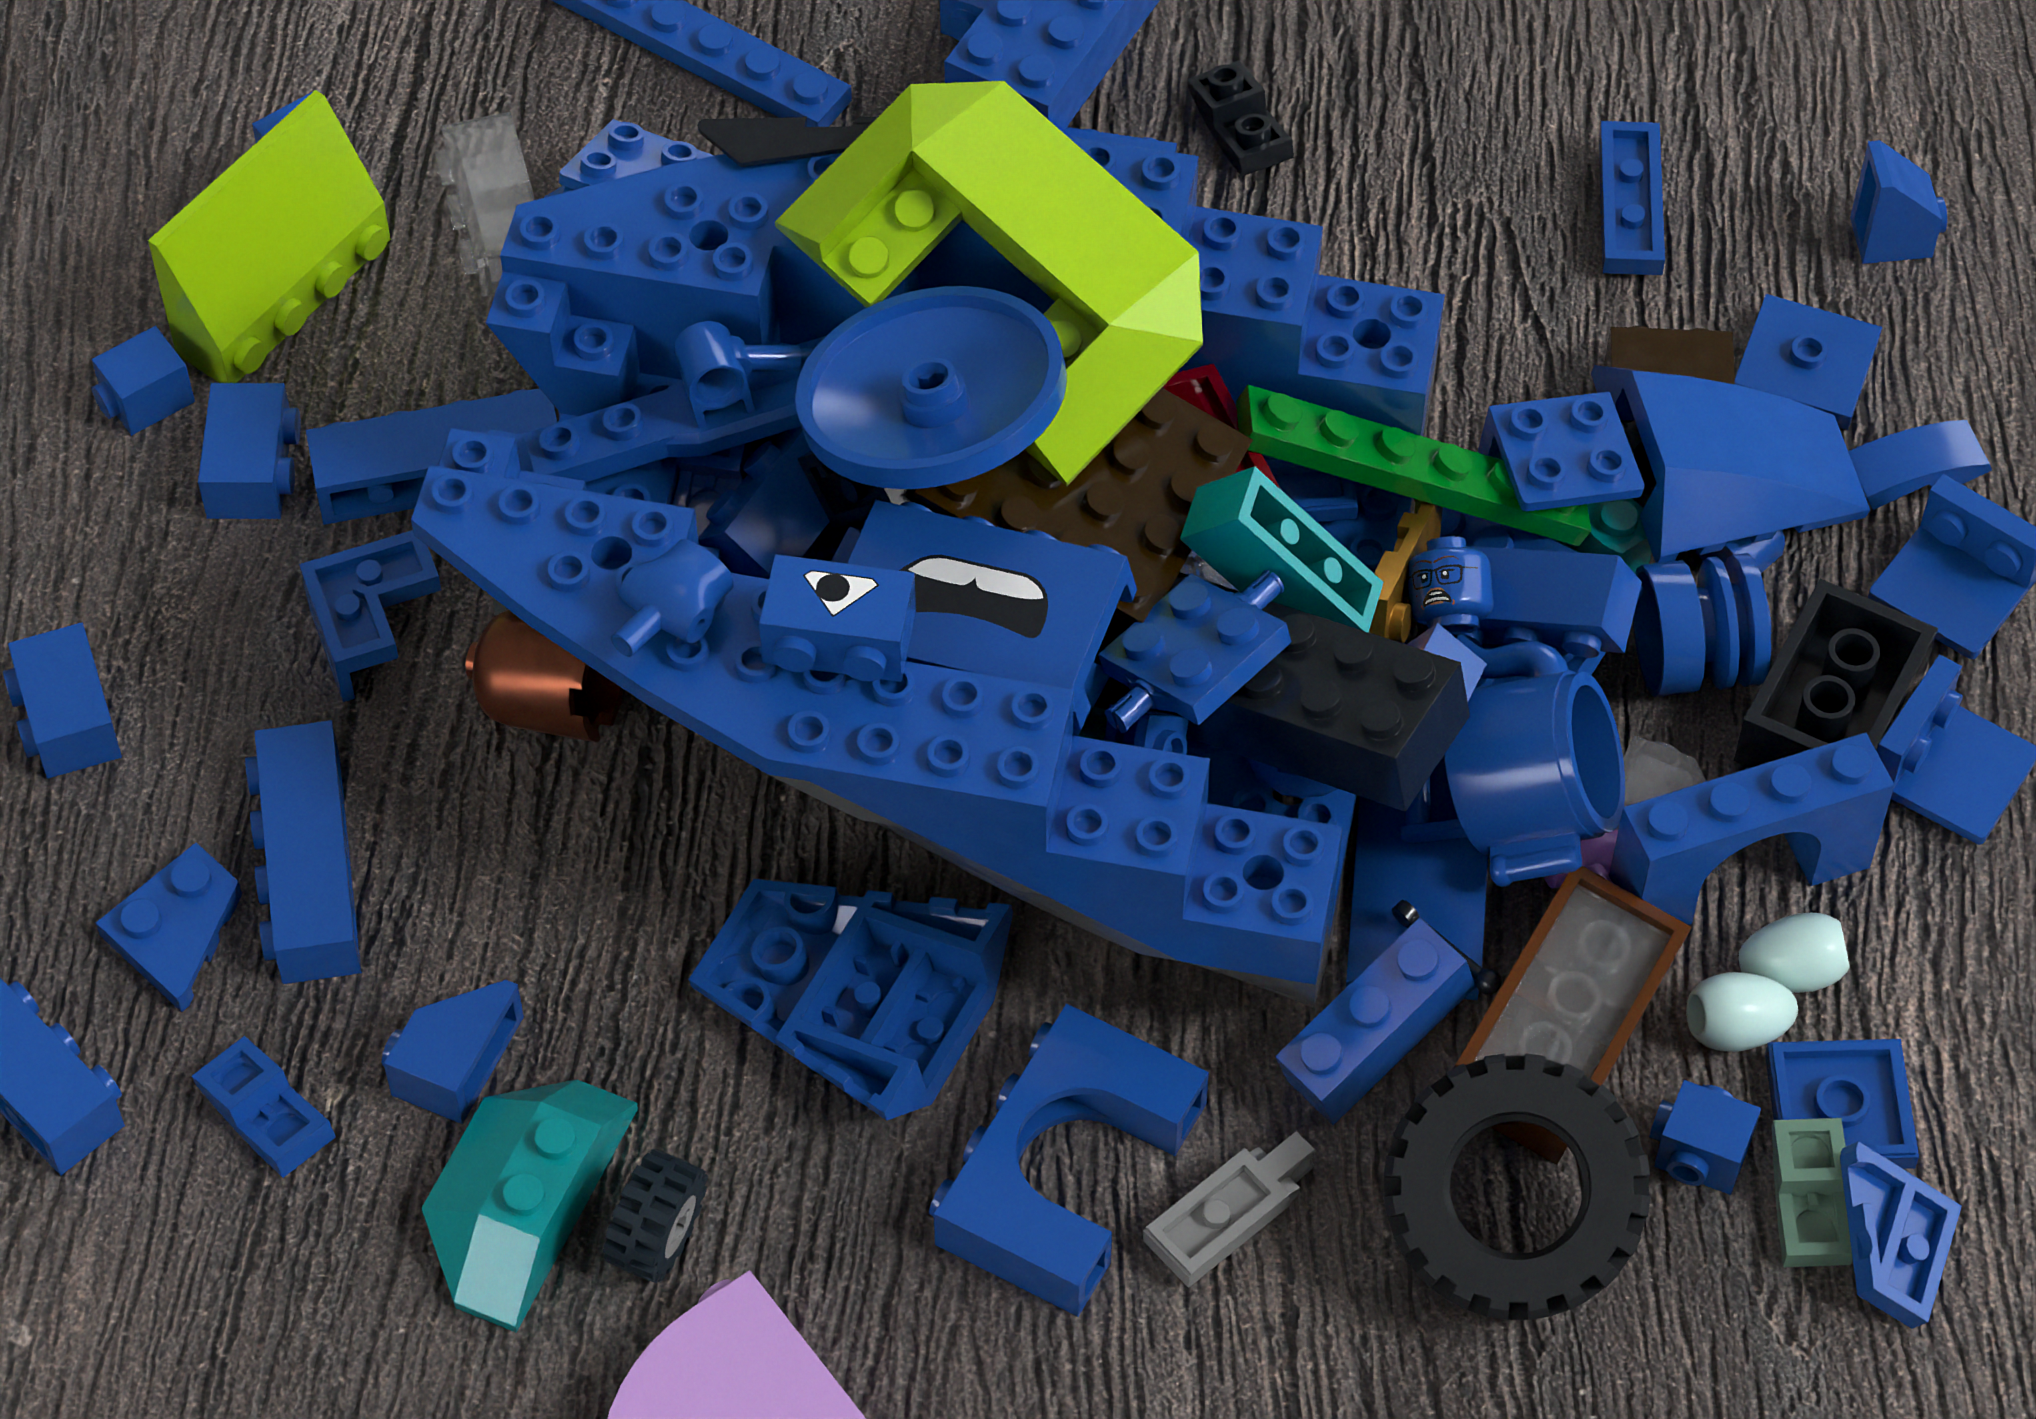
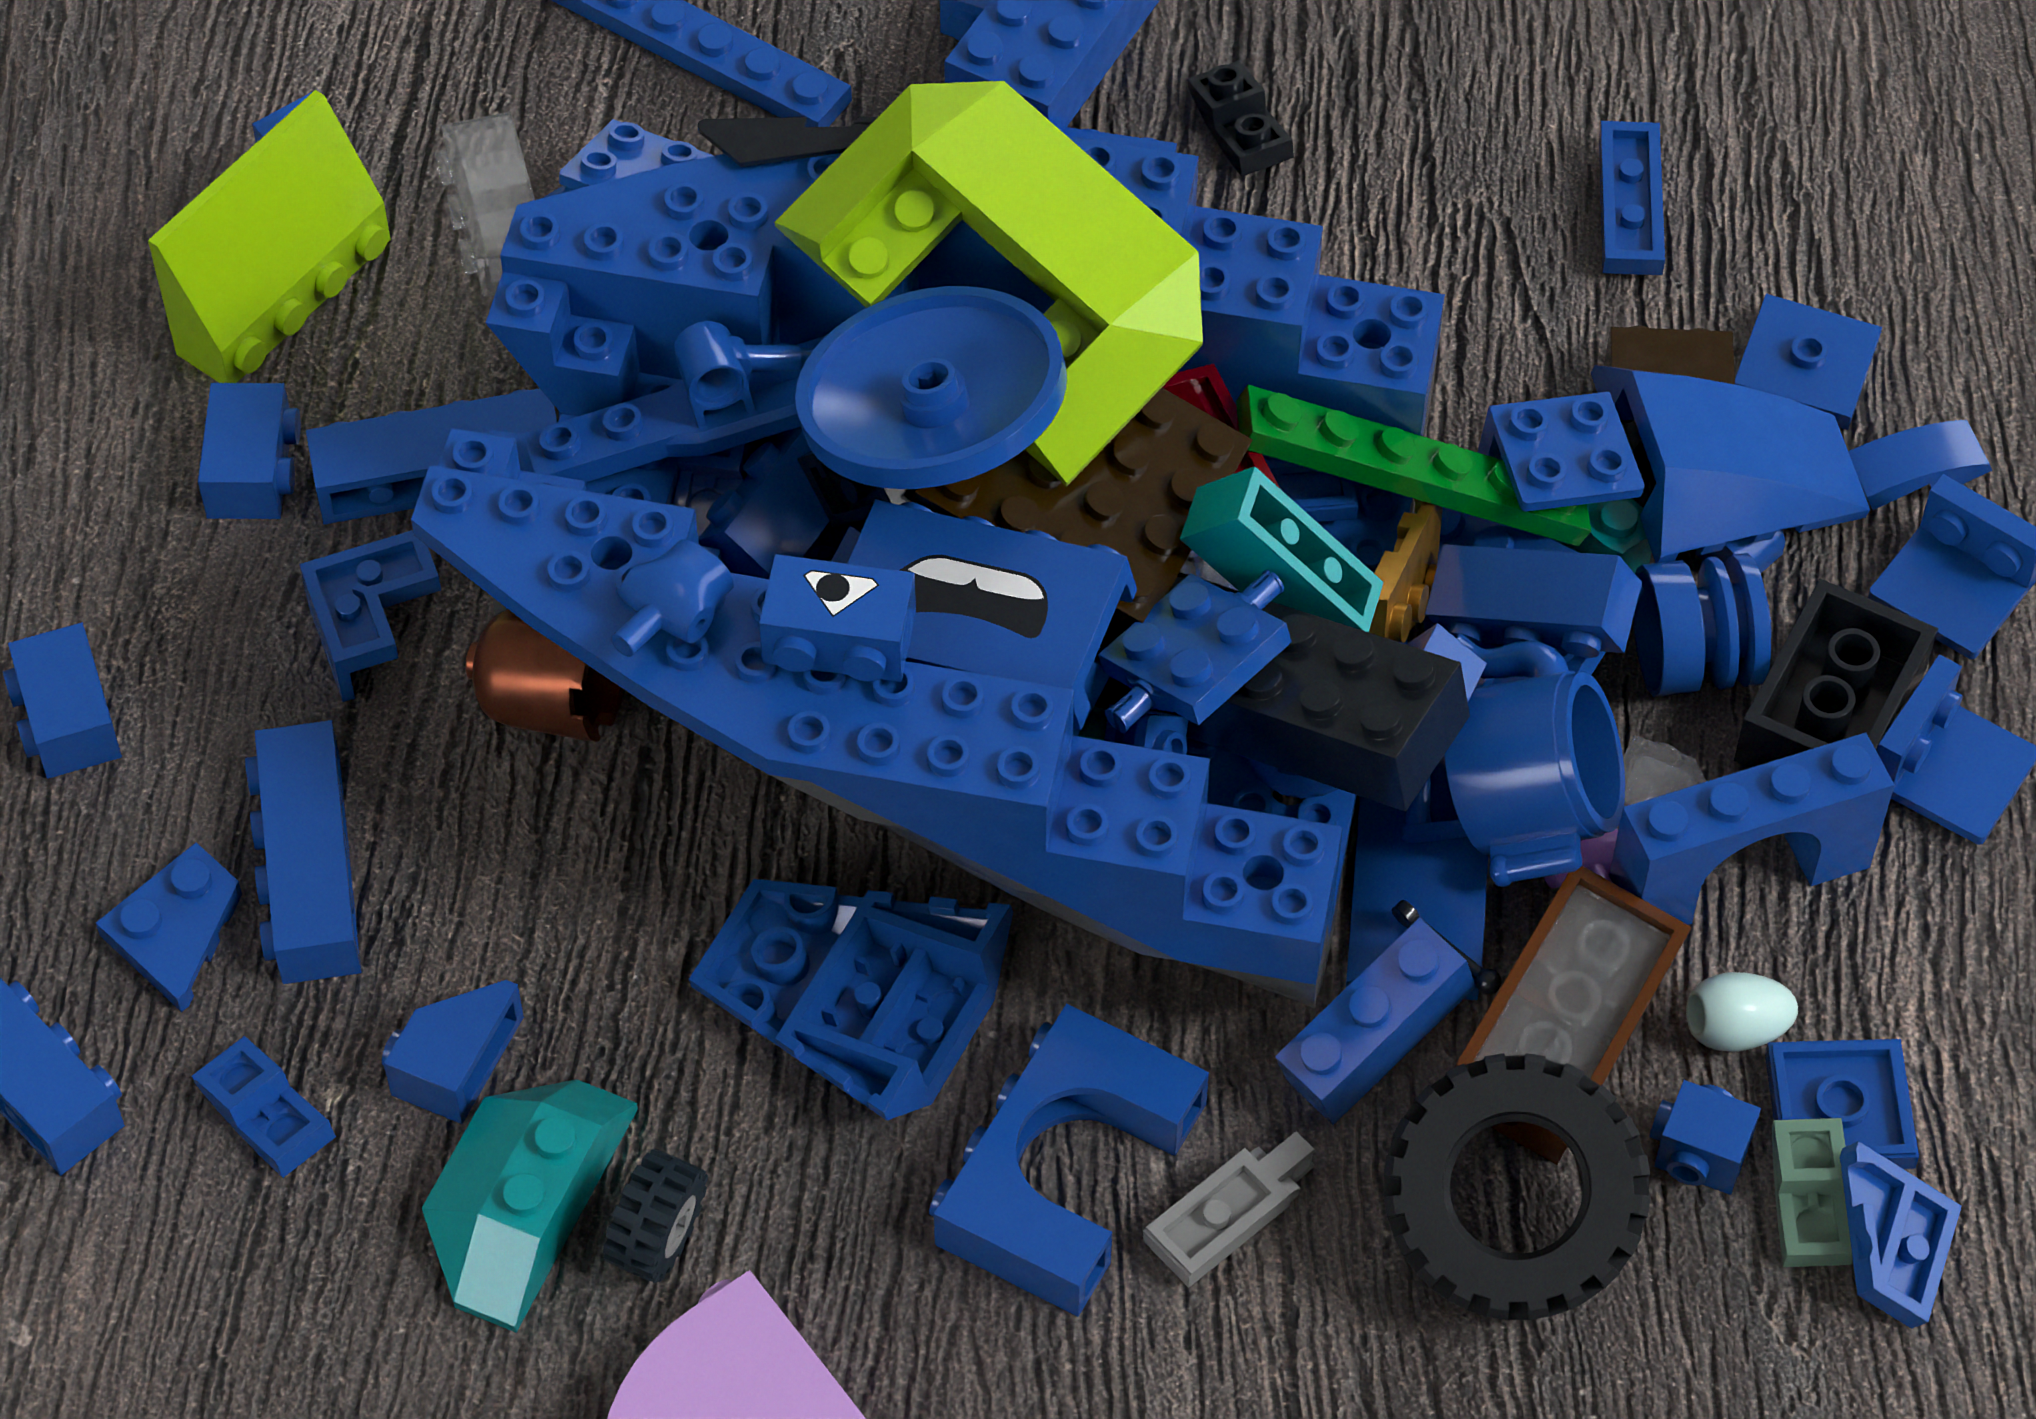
blue brick [91,325,195,436] -> none
blue head [1407,536,1494,635] -> none
light aqua animal [1738,912,1850,993] -> none
blue slope [1850,140,1947,264] -> none

